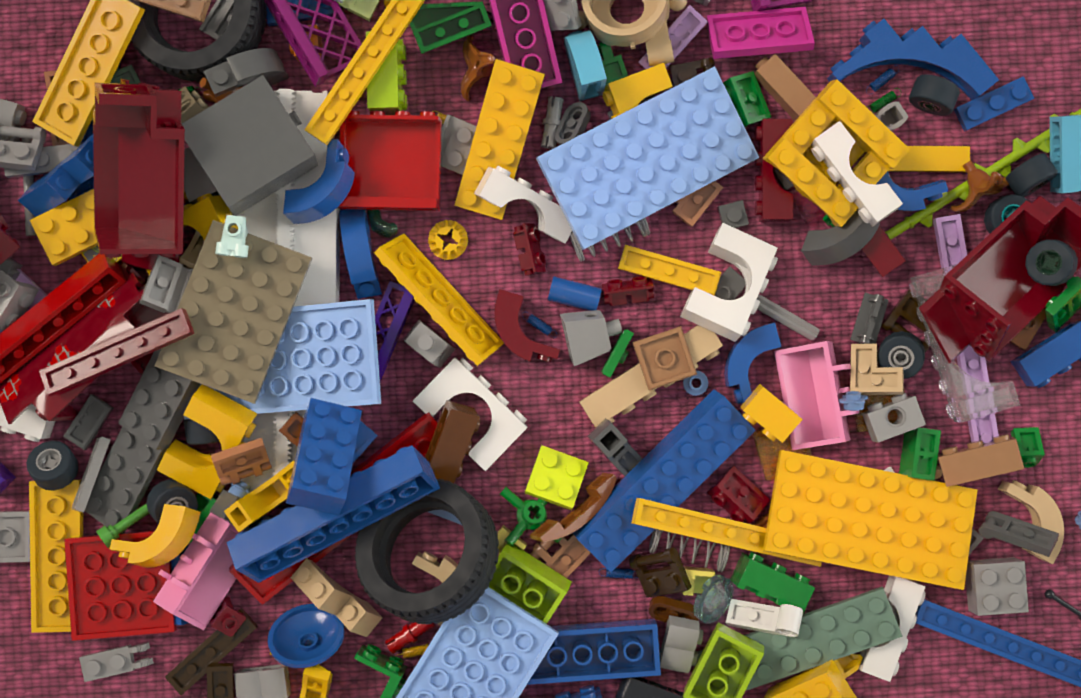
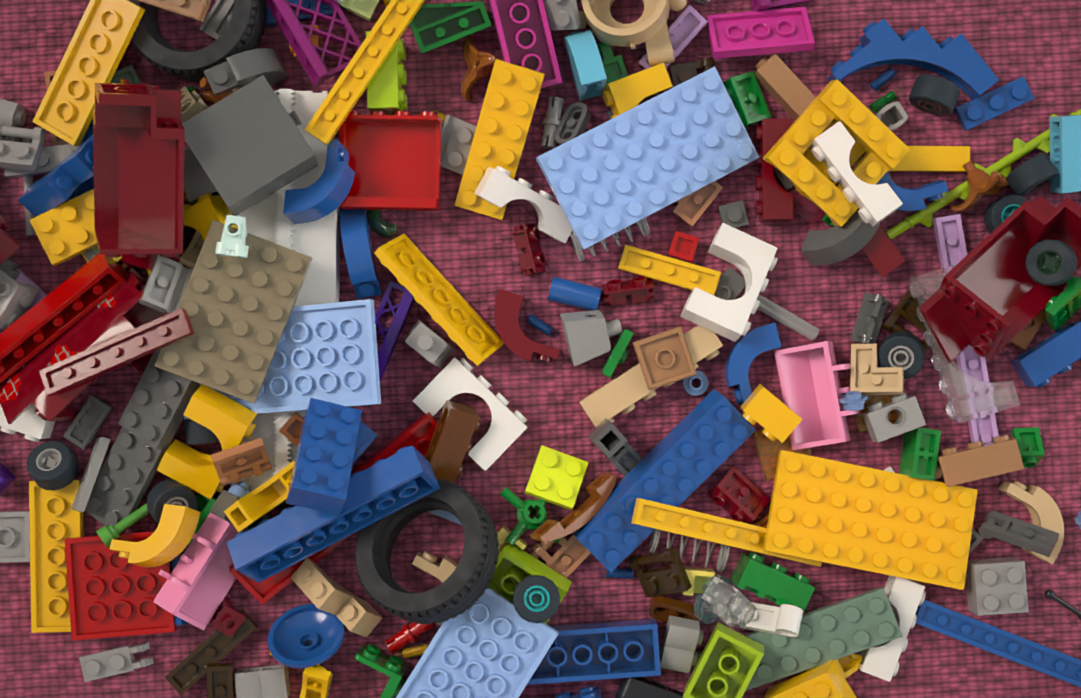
yellow gear [428,220,468,260] -> none
none -> black wheel [513,575,560,623]
none -> red plate [668,231,699,263]
none -> clear brick [701,576,757,629]

